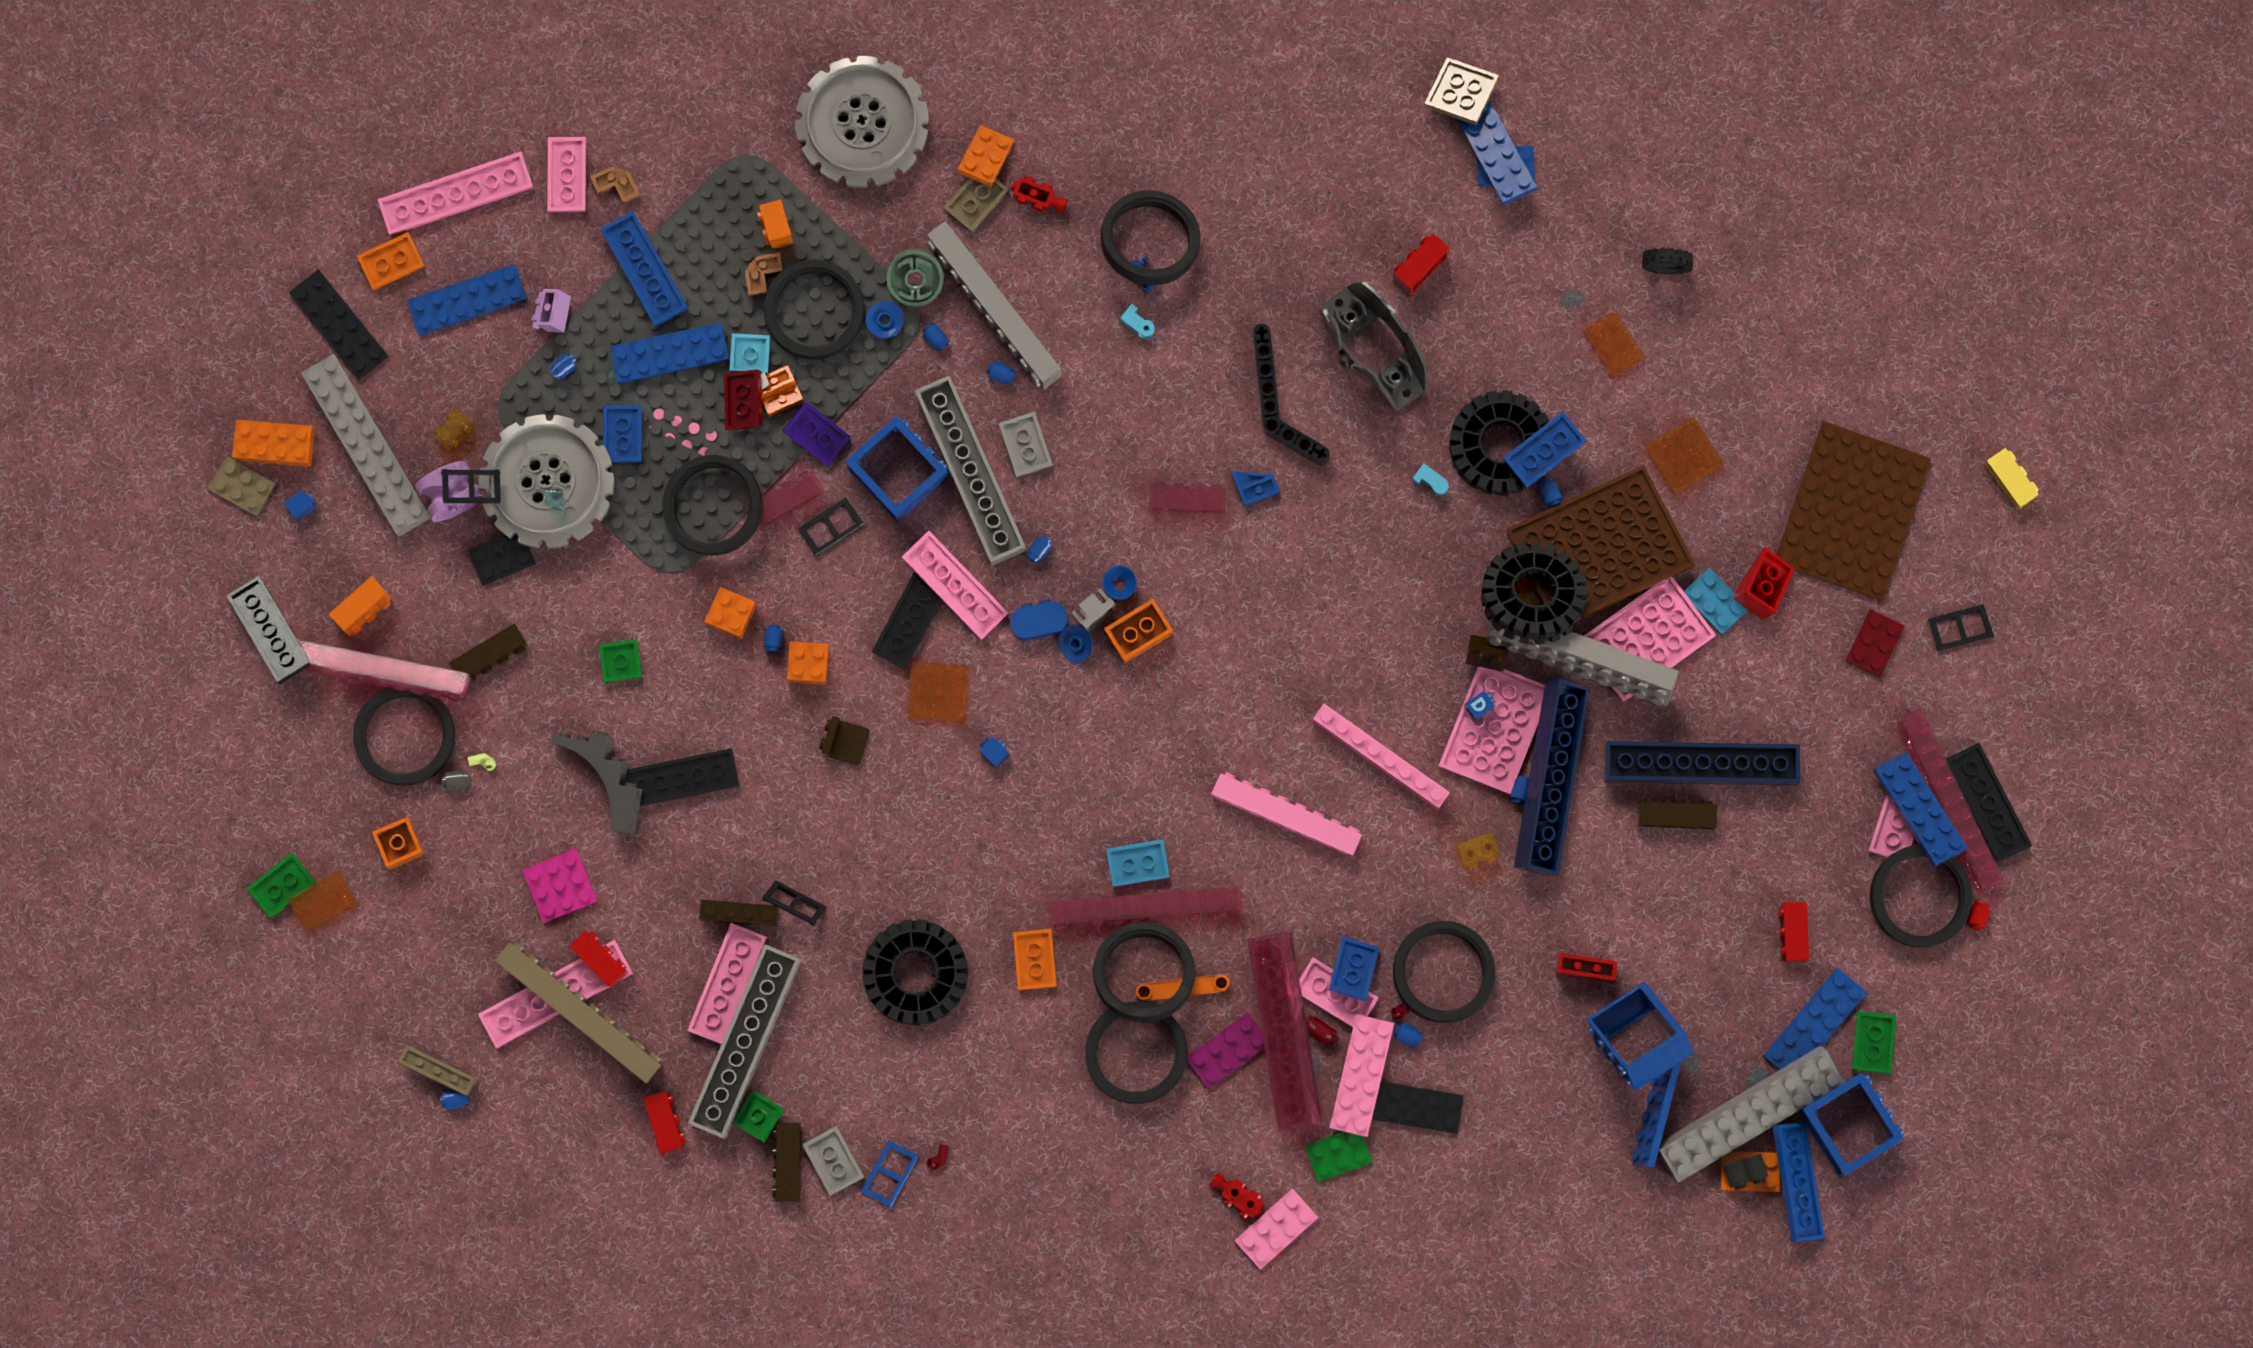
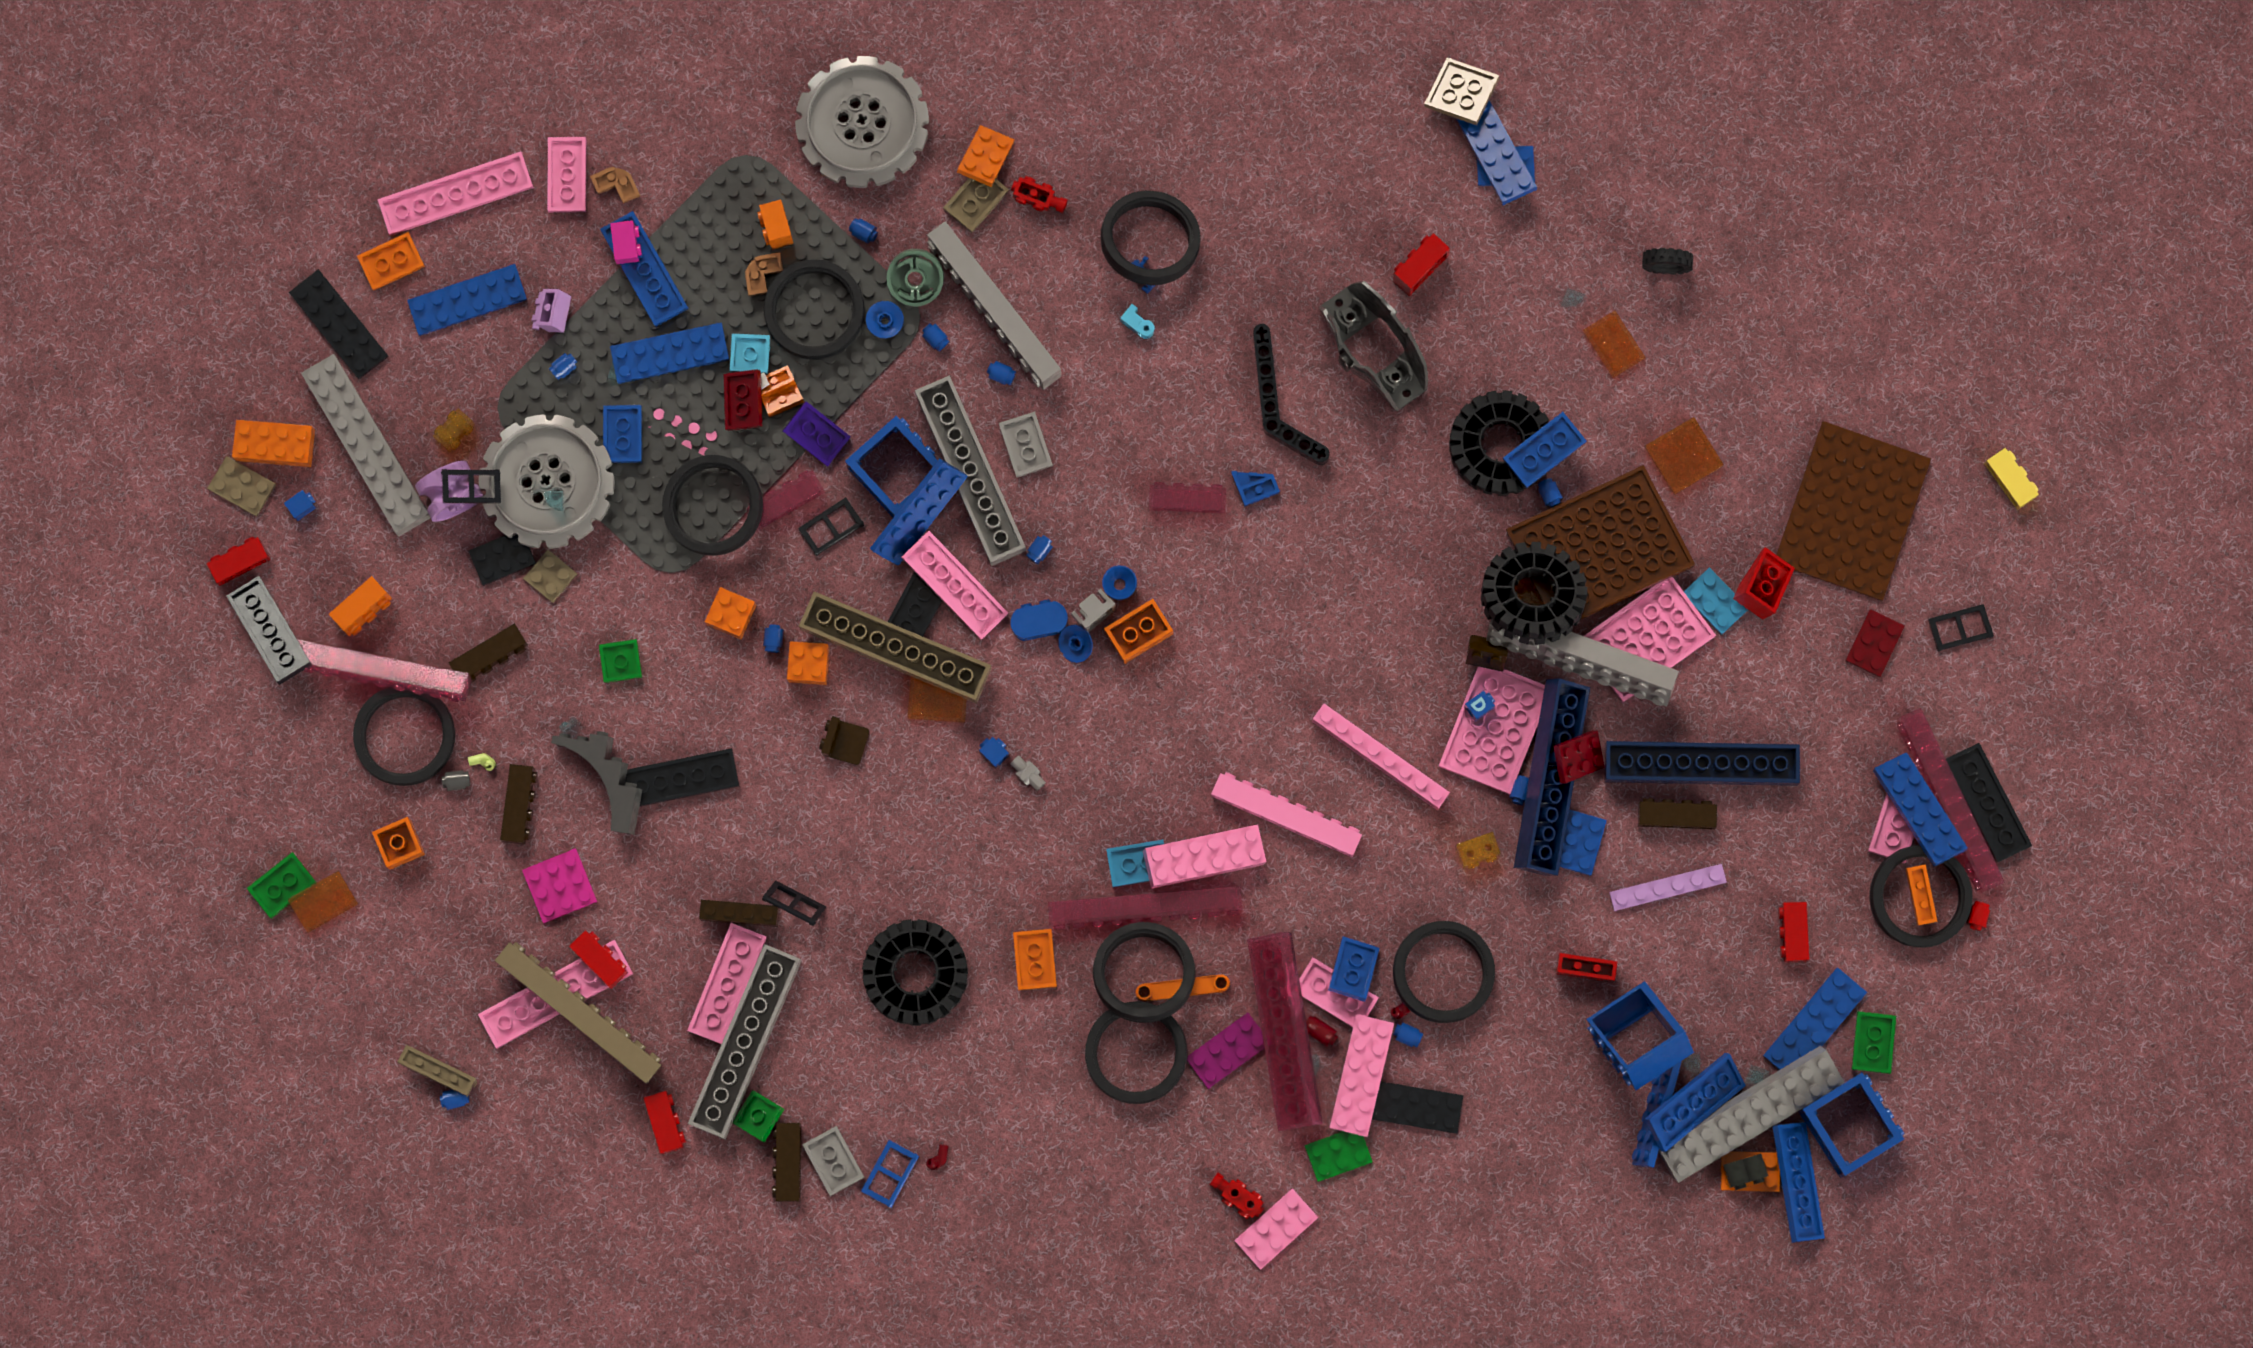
medium azure leg [1412,463,1449,496] -> none
none -> red brick [206,537,271,586]
none -> dark brown brick [500,764,538,845]
none -> dark tan plate [523,550,577,603]
none -> clear light blue tile [559,717,579,734]
none -> dark pink brick [610,220,642,264]
none -> dark tan brick [799,591,992,704]
none -> blue brick [849,218,878,244]
none -> blue plate [870,459,968,566]
none -> light grey axle [1010,755,1046,791]
none -> bright pink brick [1143,825,1266,889]
none -> dark red plate [1554,730,1605,783]
none -> blue plate [1560,810,1607,876]
none -> lavender plate [1609,864,1727,911]
none -> blue plate [1645,1053,1746,1152]
none -> orange plate [1905,864,1938,925]

